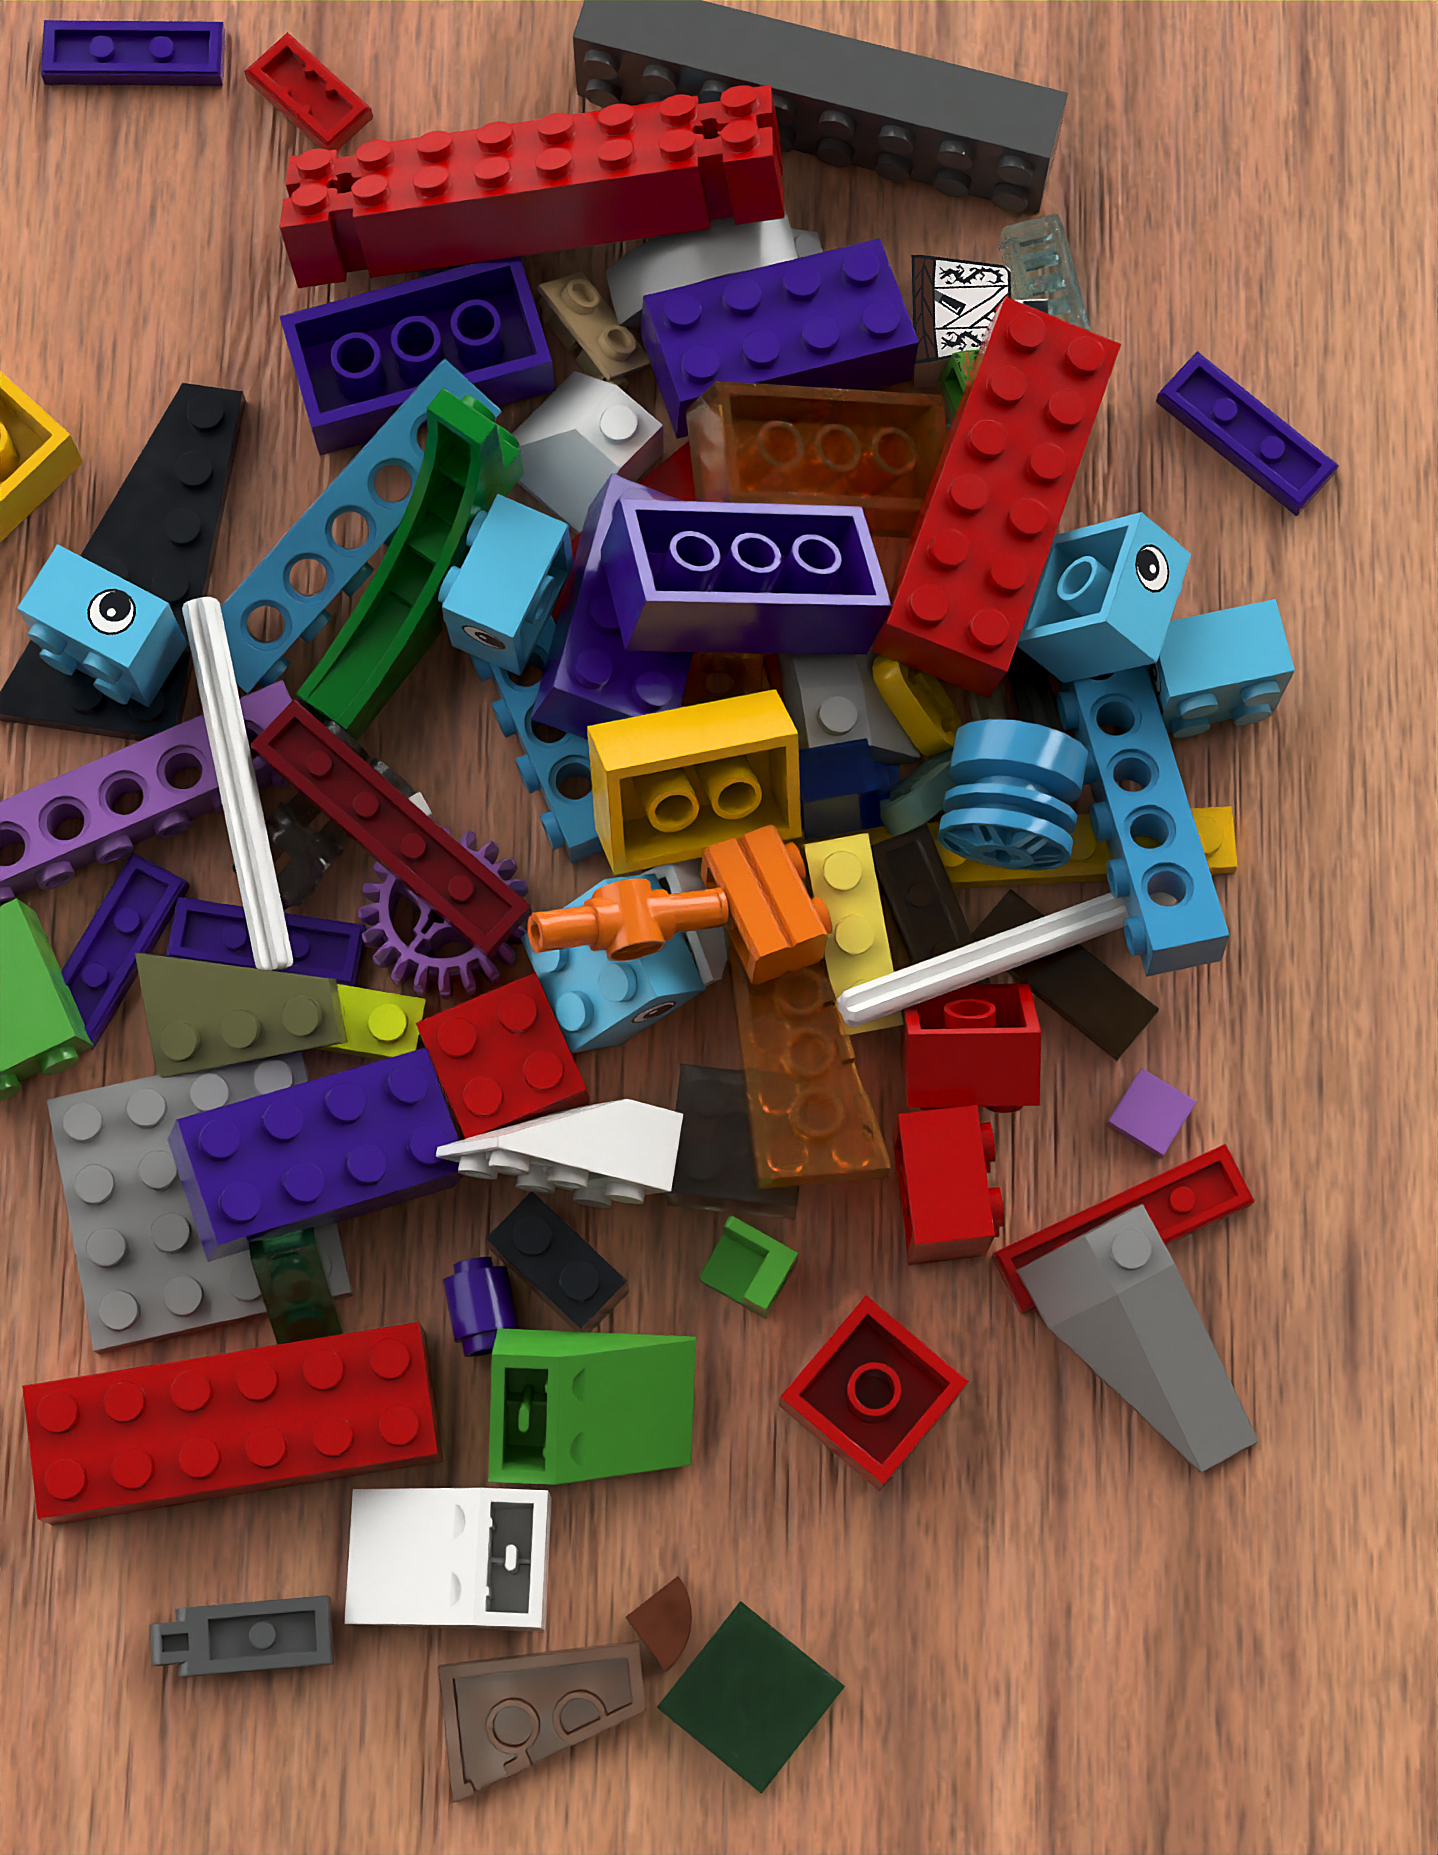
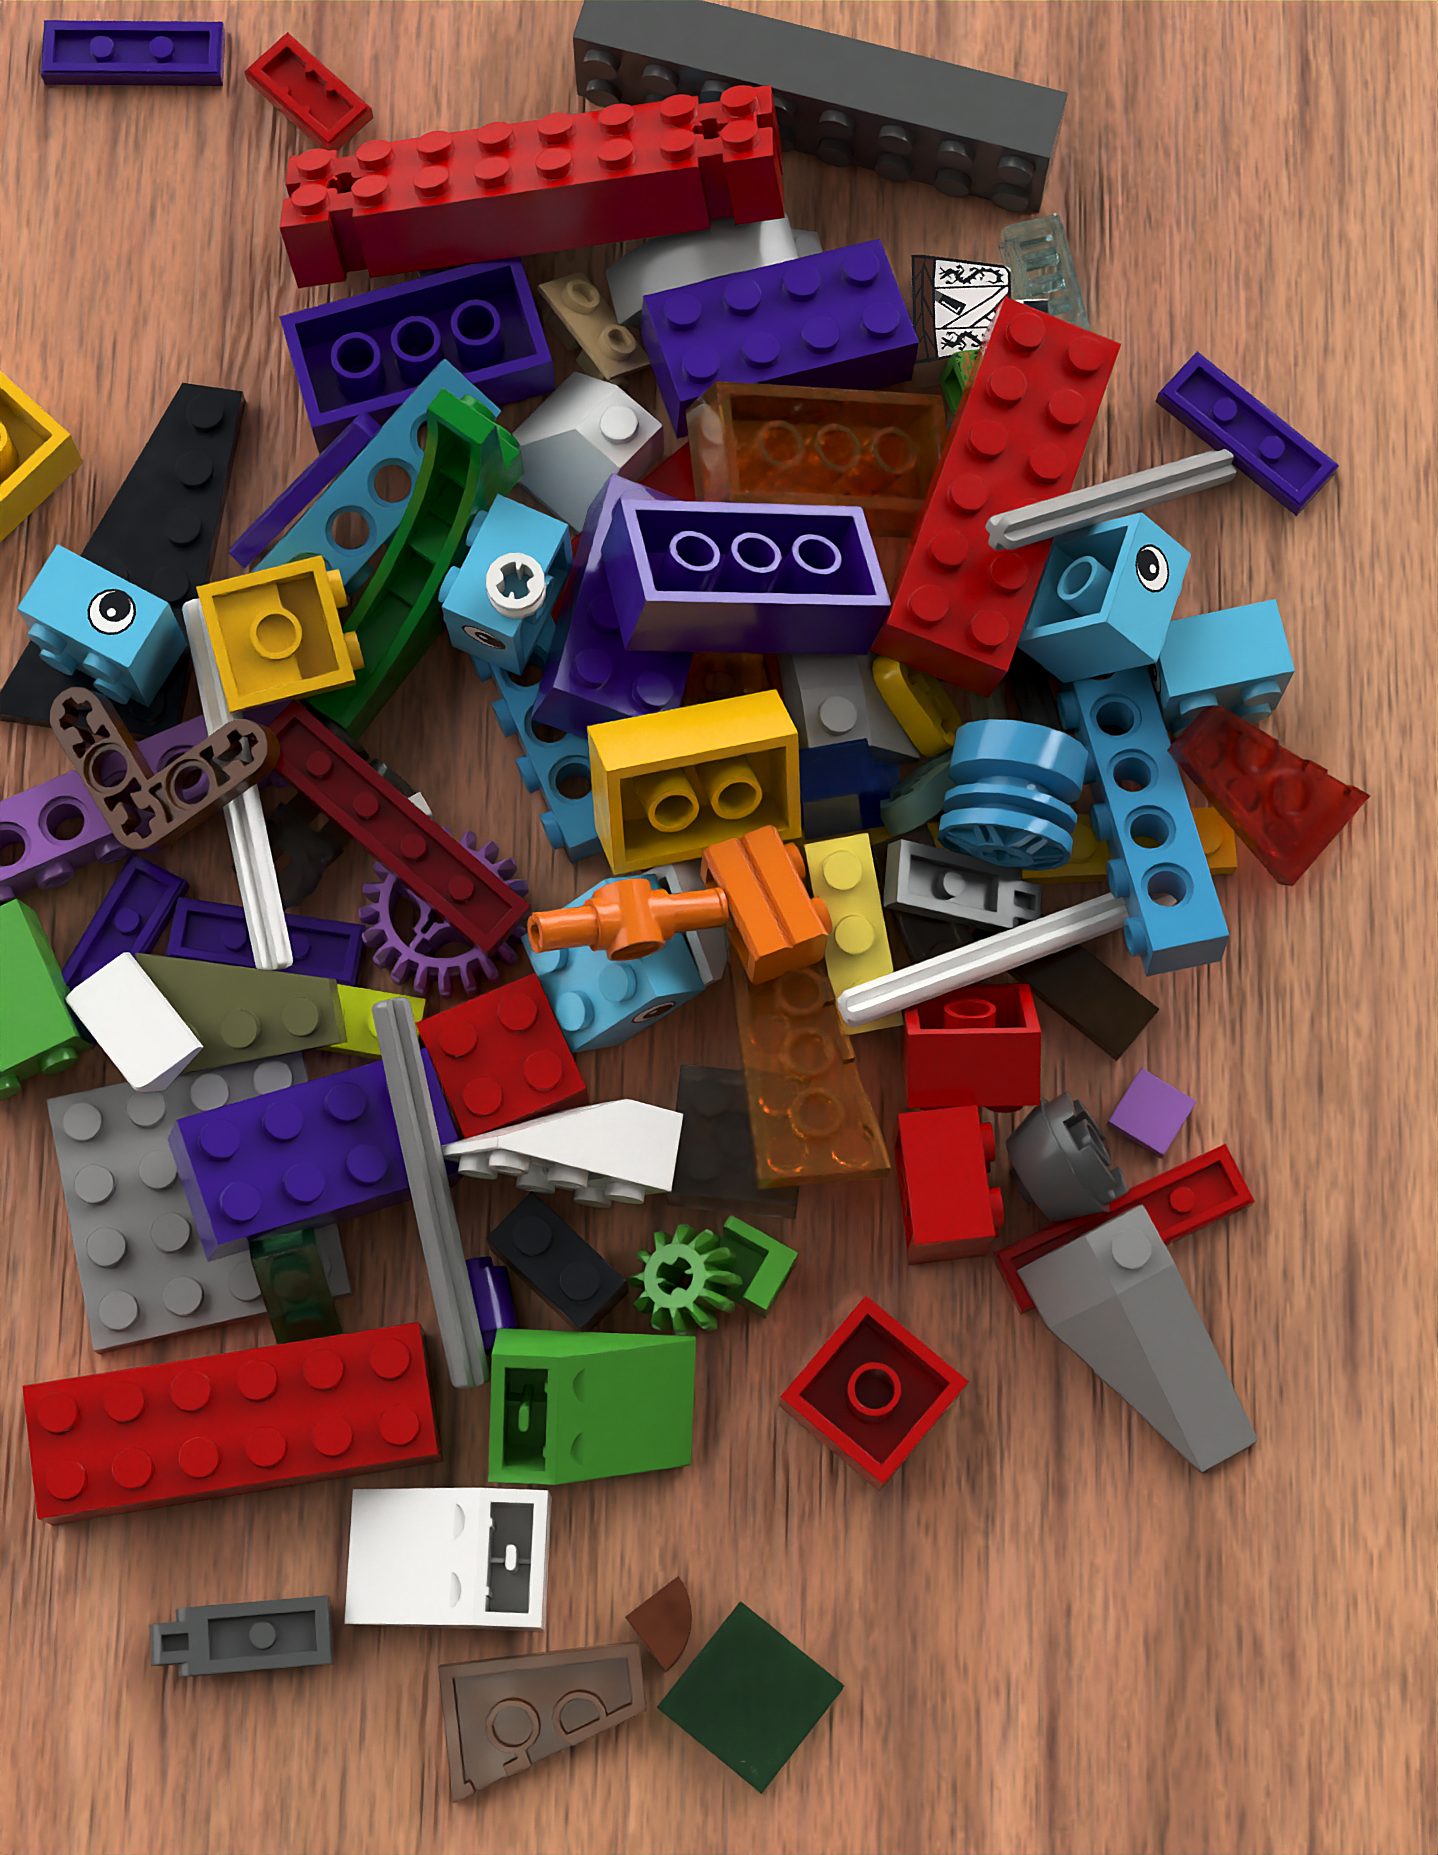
none -> reddish brown beam [50,687,280,852]
none -> white slope [65,952,203,1092]
none -> yellow plate [196,555,365,714]
none -> dark purple tile [229,412,381,569]
none -> light grey axle [372,997,490,1389]
none -> white bush [486,553,546,619]
none -> bright green gear [628,1224,744,1336]
none -> dark grey hinge [883,839,1043,934]
none -> light grey axle [985,449,1237,551]
none -> dark grey cone [1006,1091,1129,1222]
none -> clear red wing [1167,705,1371,886]

